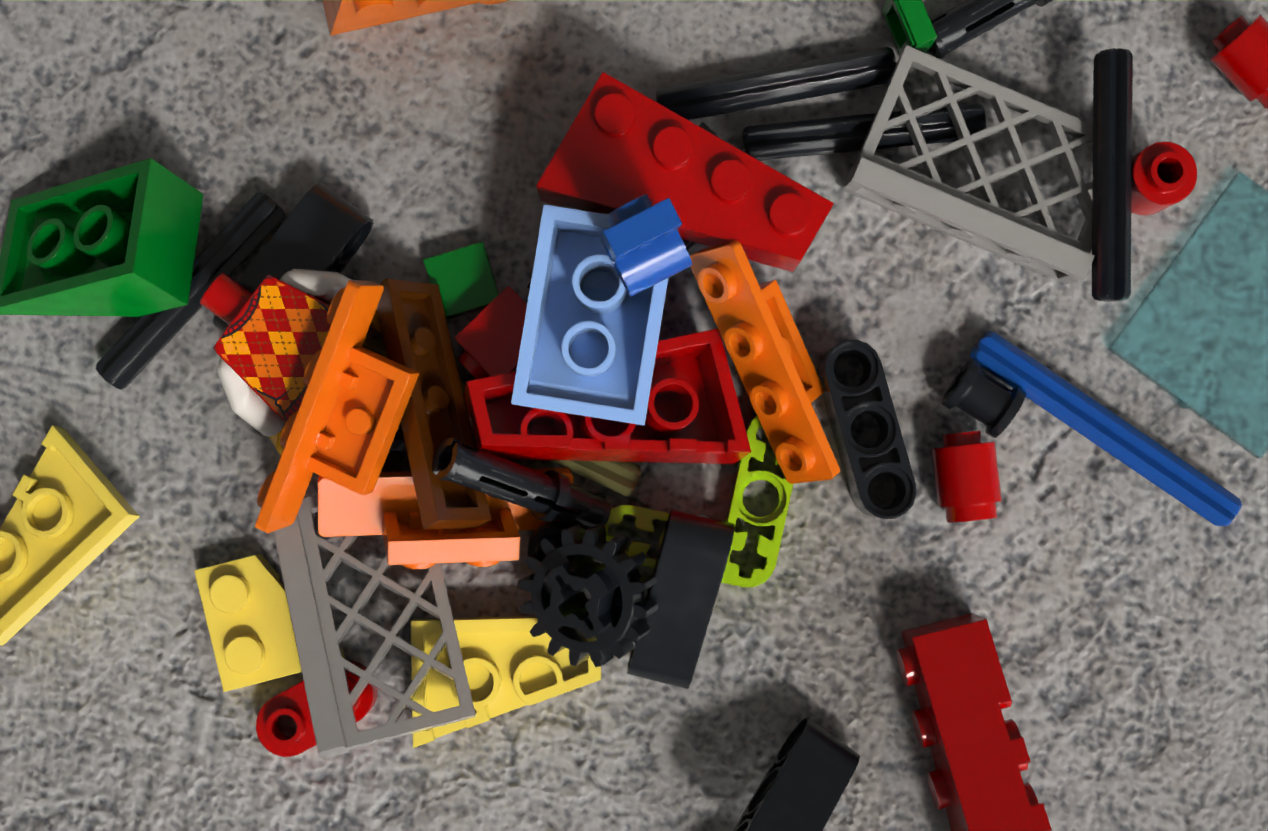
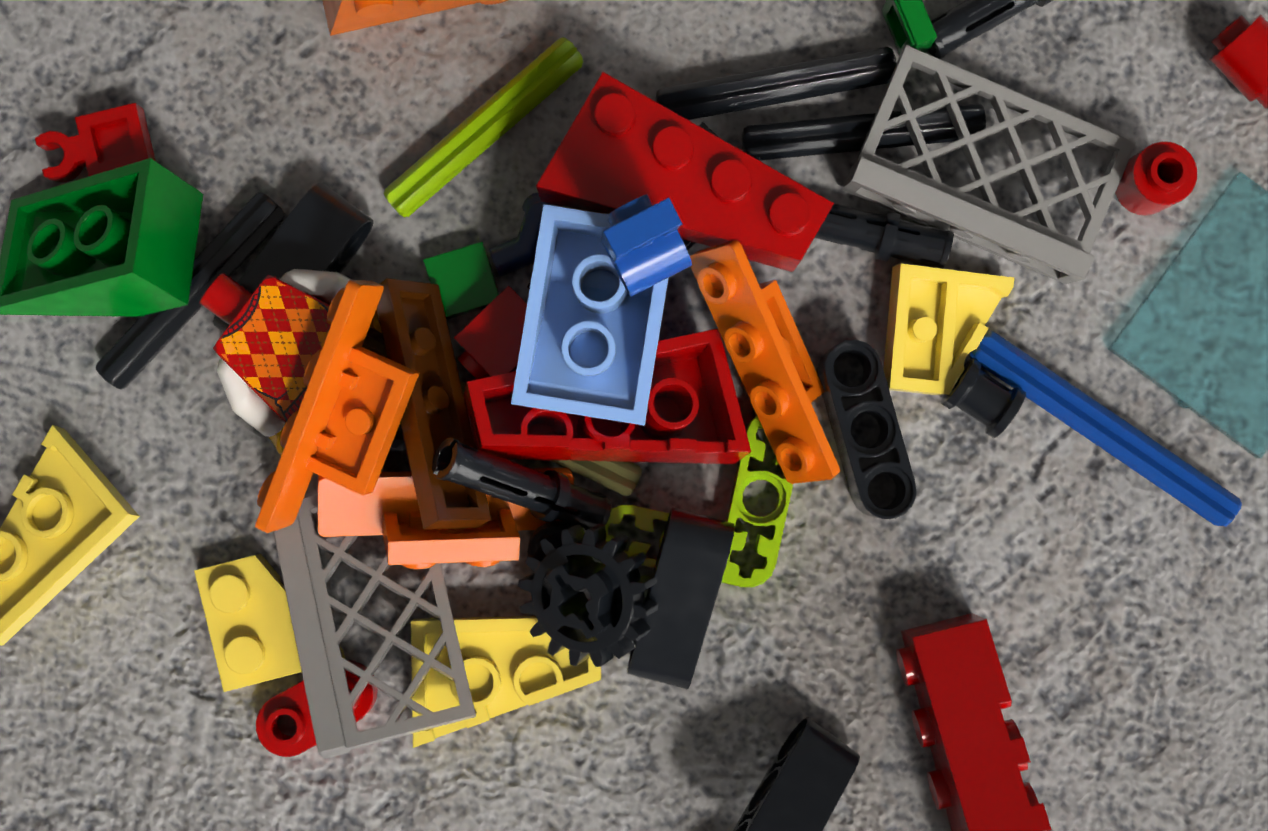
red brick [931,431,1002,523] -> none
black axle [1092,48,1133,302] -> none
none -> red plate [35,103,156,183]
none -> lime axle [383,37,584,217]
none -> dark blue arm [488,192,560,277]
none -> black pin [815,203,954,269]
none -> light yellow wing [883,264,1014,396]

